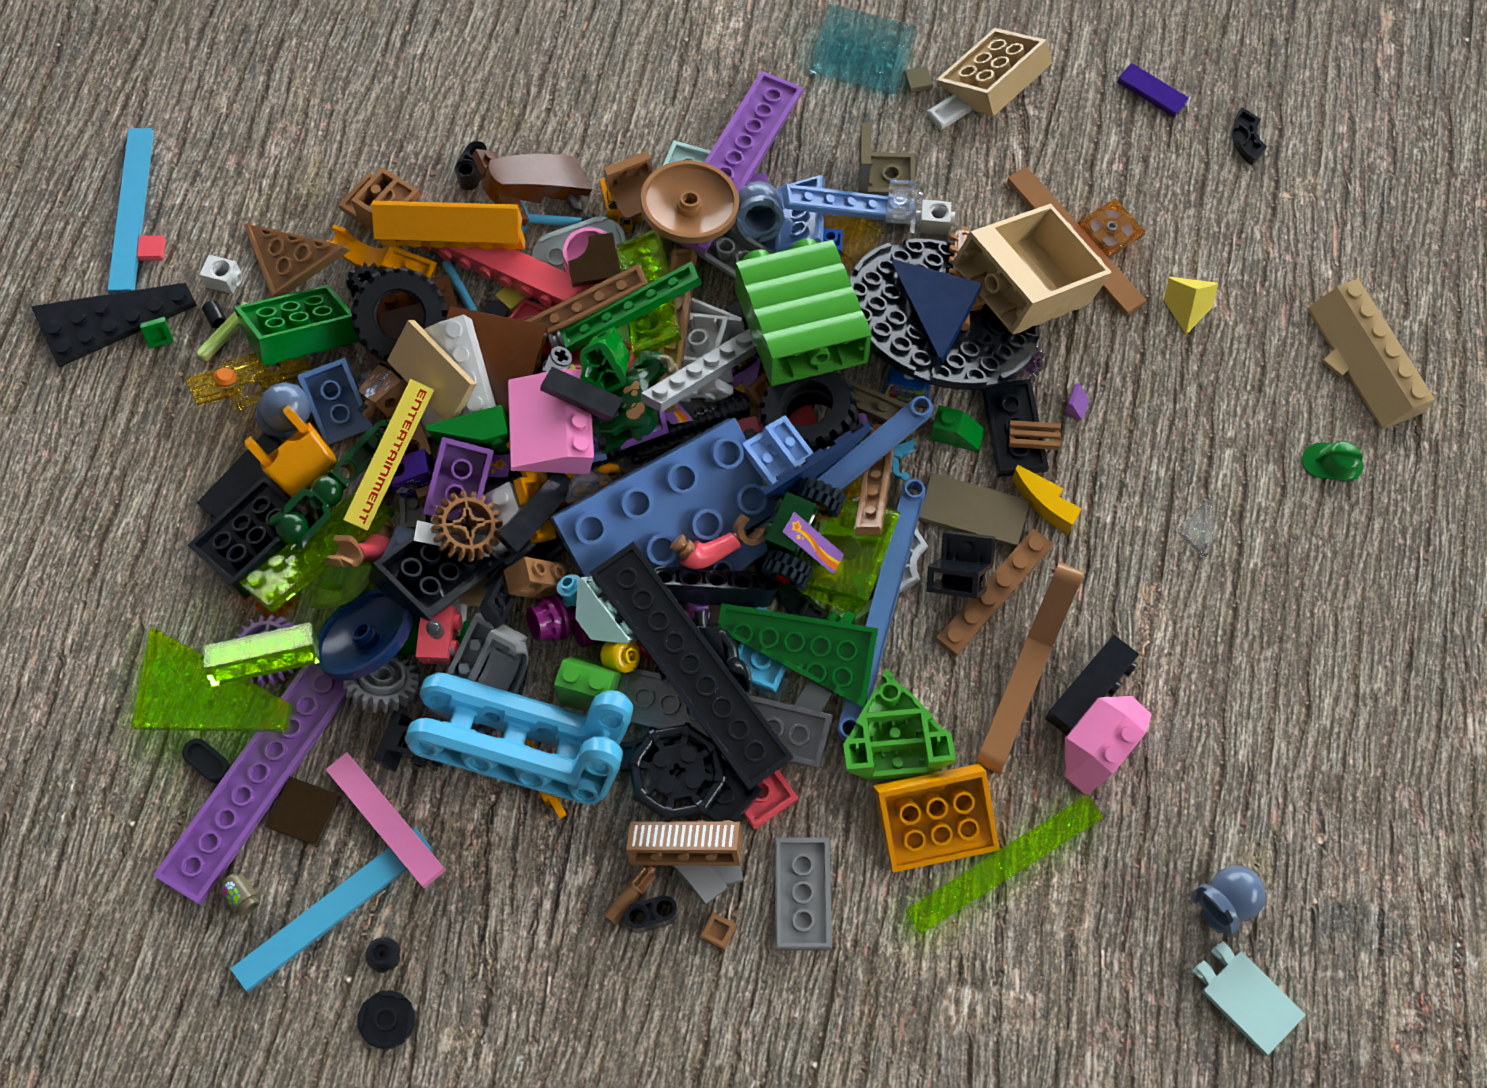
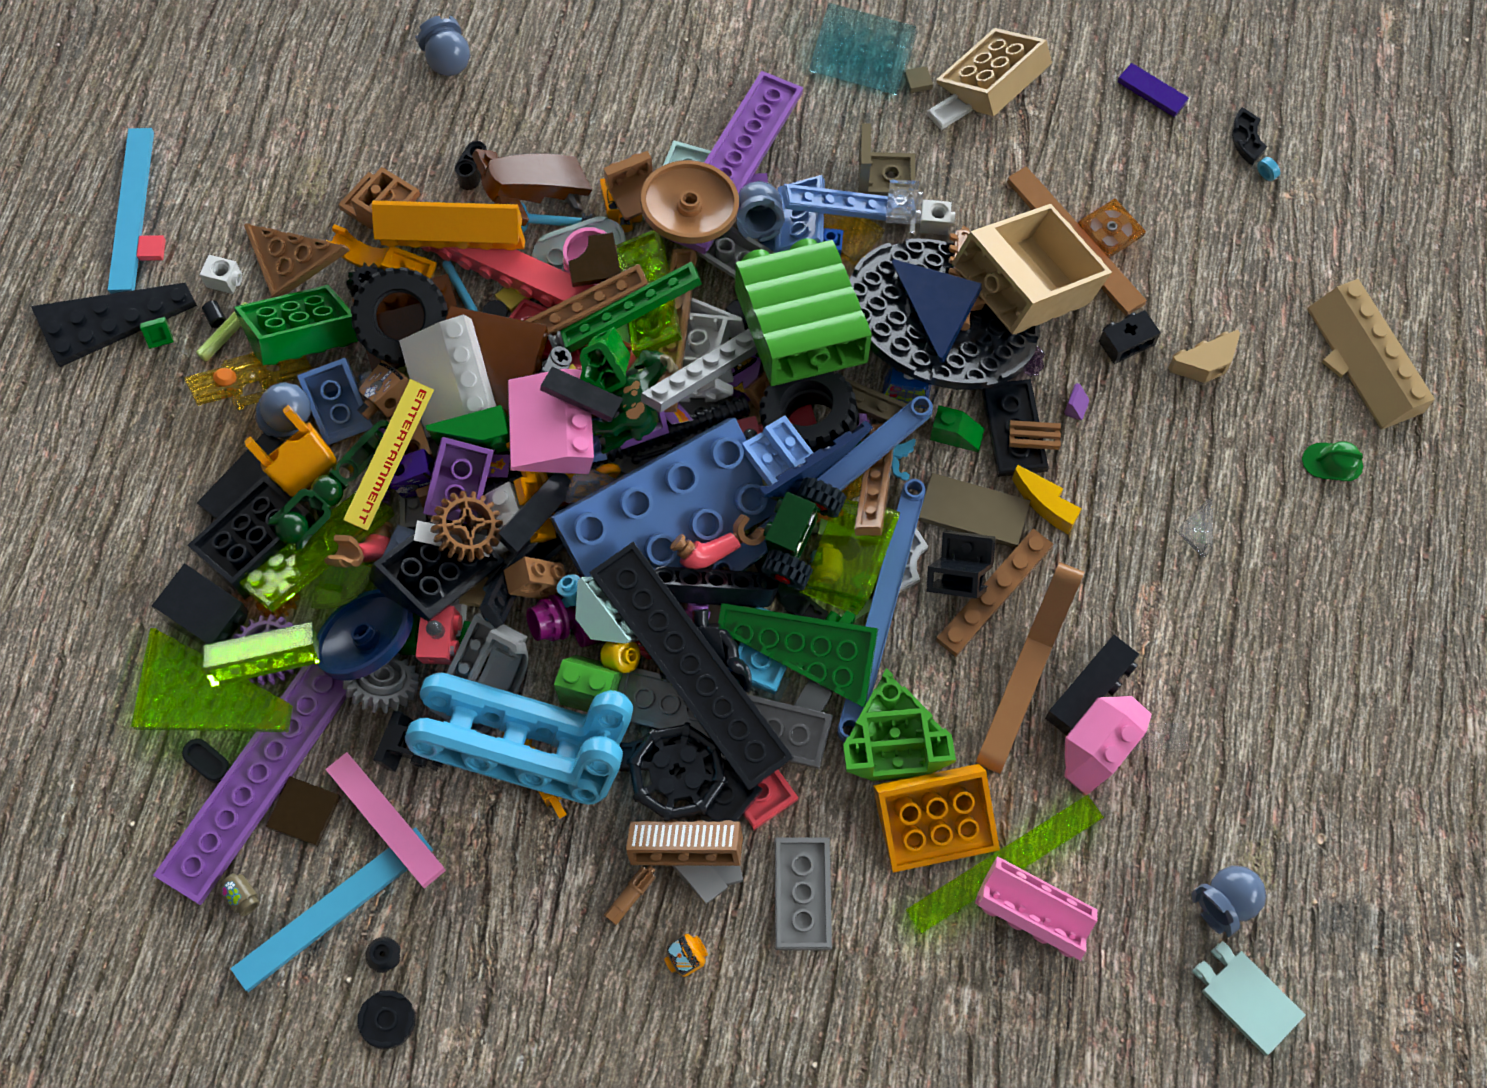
tan tile [387,320,477,420] -> none
black beam [624,895,678,933] -> none
medium nougat tile [699,912,737,951] -> none
medium lavender sticker [783,512,844,574] -> none
light yellow slope [1164,277,1218,335] -> none
none -> black slope [152,563,249,654]
none -> sand blue tile [415,16,471,77]
none -> head [664,934,708,977]
none -> bright pink brick [975,856,1097,961]
none -> black brick [1099,310,1161,364]
none -> tan slope [1168,329,1240,383]
none -> medium azure tile [1257,157,1281,181]

